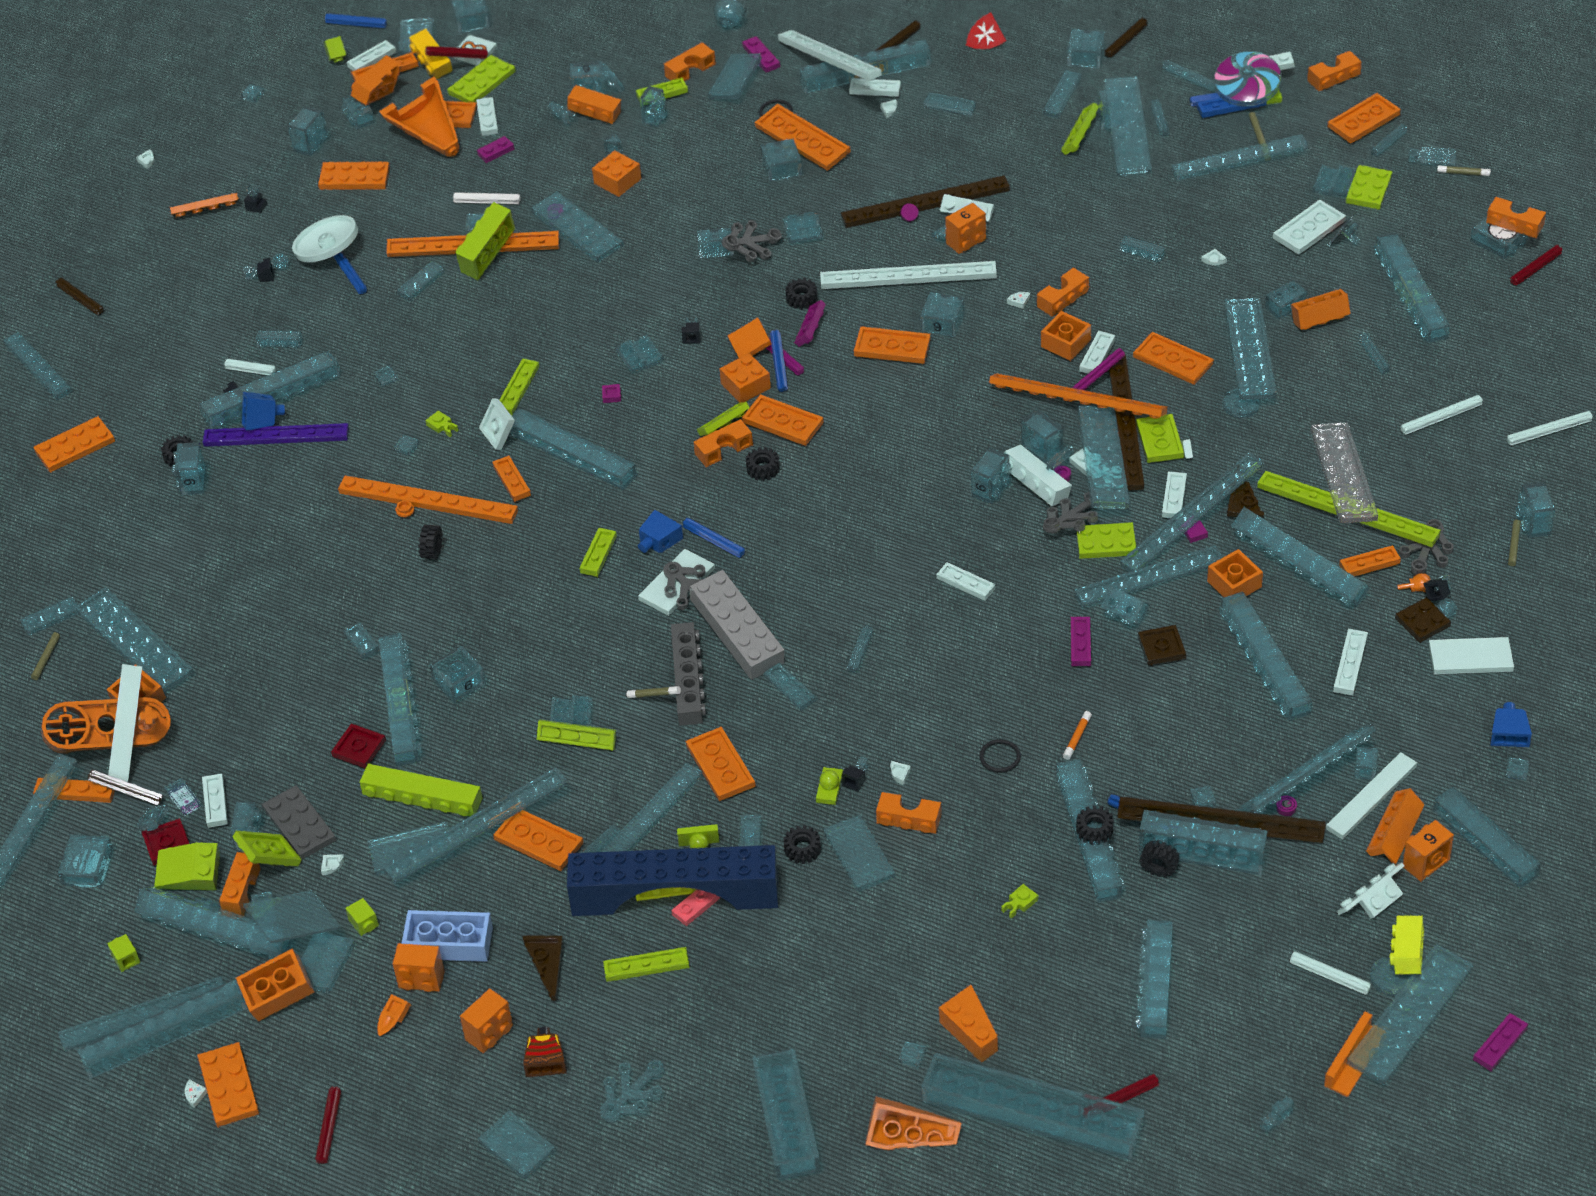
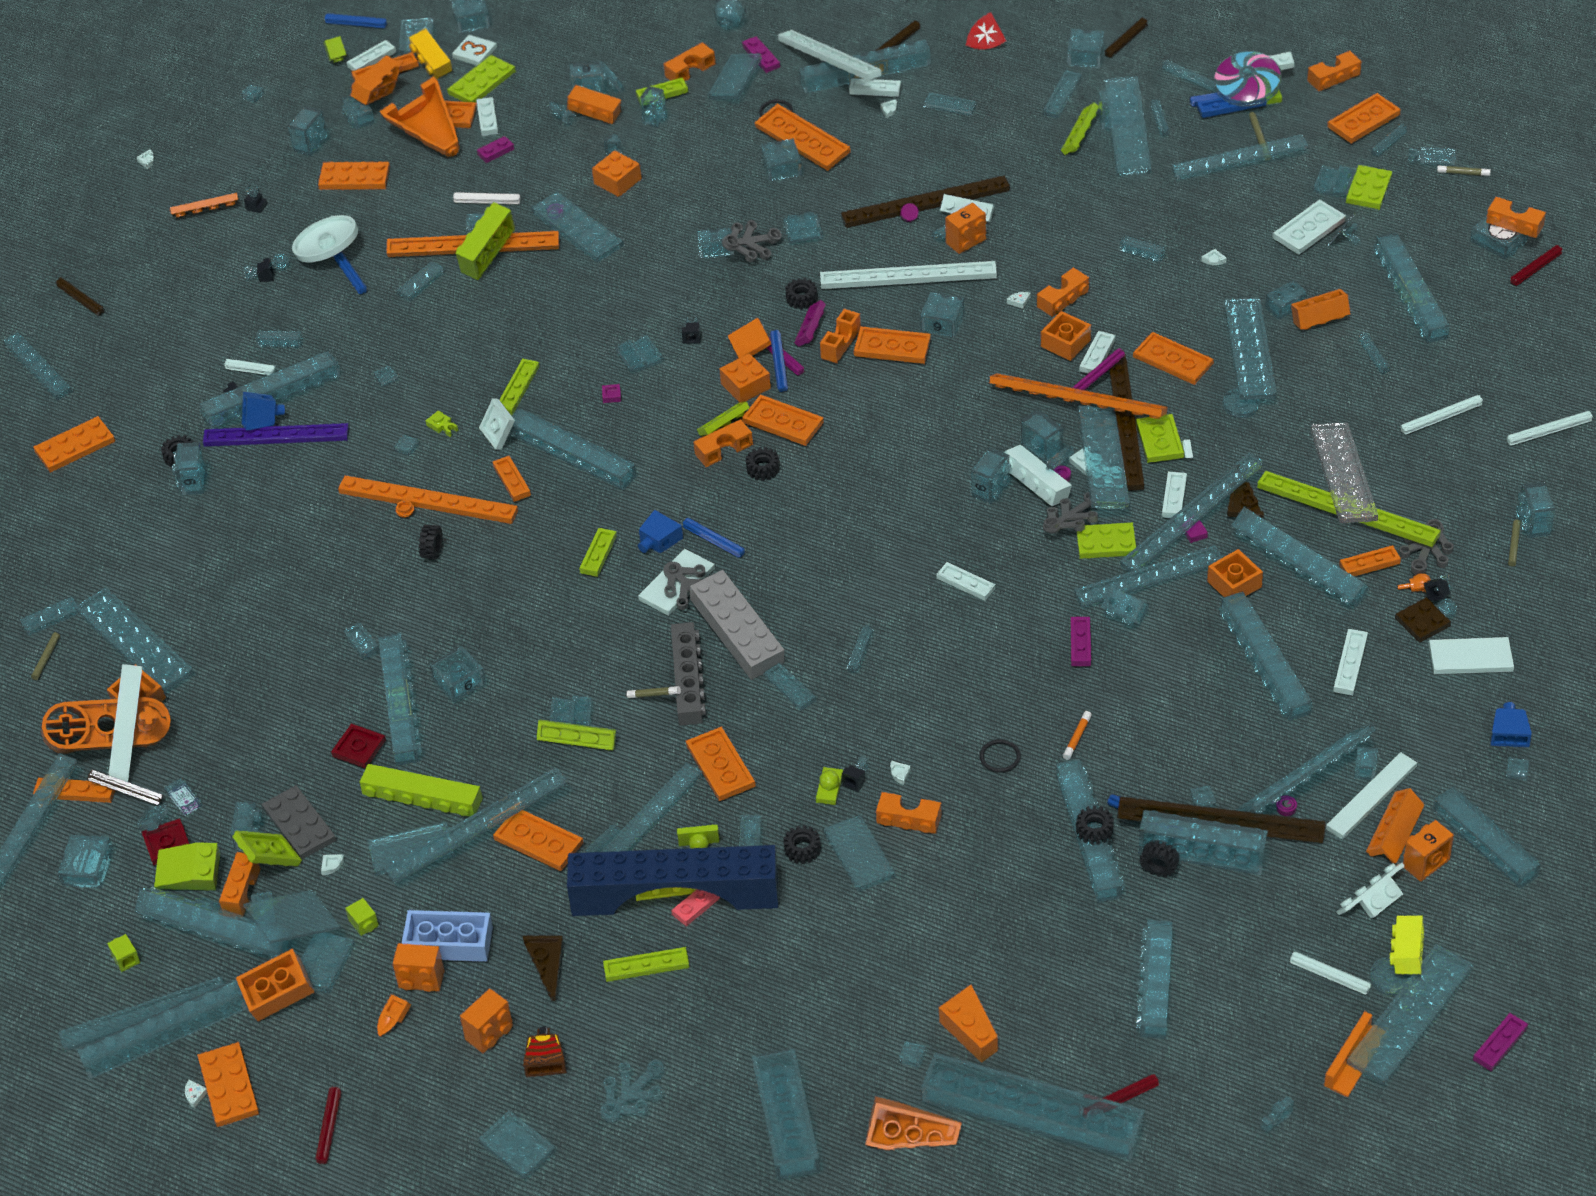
light aqua plate [202,773,228,828] -> none
dark red axle [425,46,488,59] -> none
lime plate [1001,884,1038,919] -> none
dark brown plate [1138,625,1186,666] -> none
none -> orange arch [820,309,861,363]

